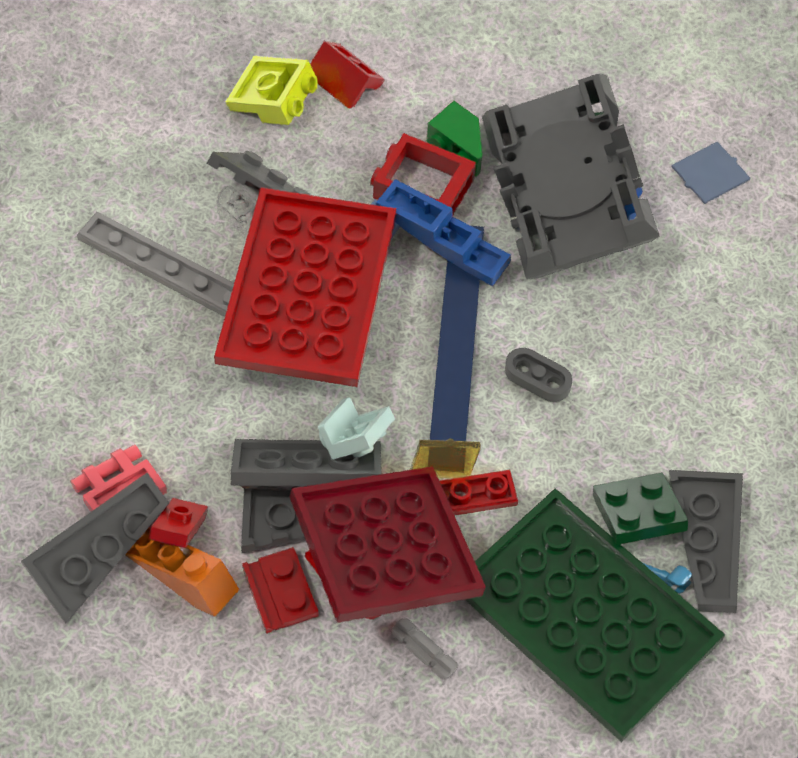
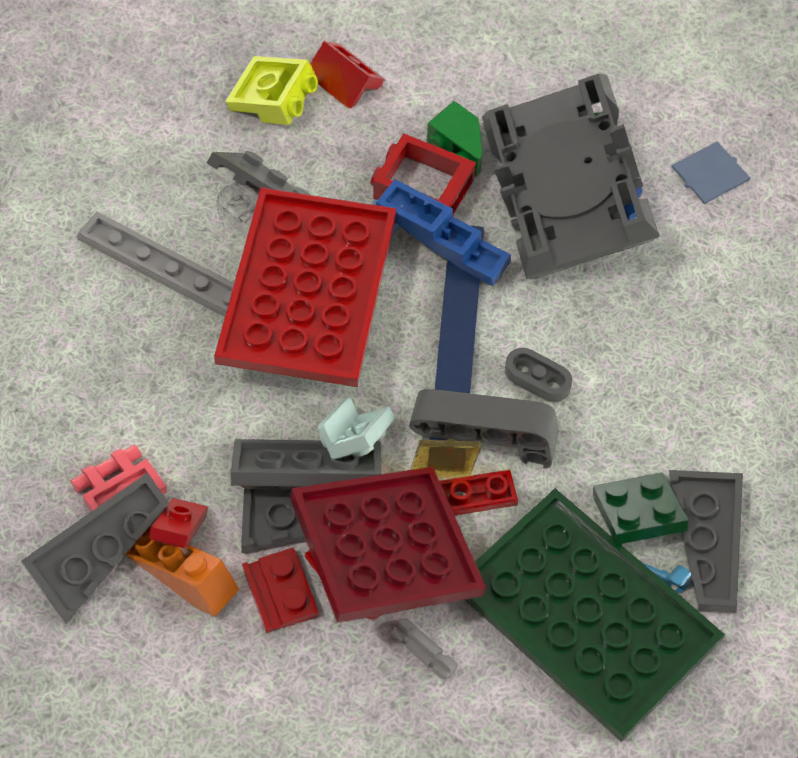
none -> dark grey beam [409,389,559,469]

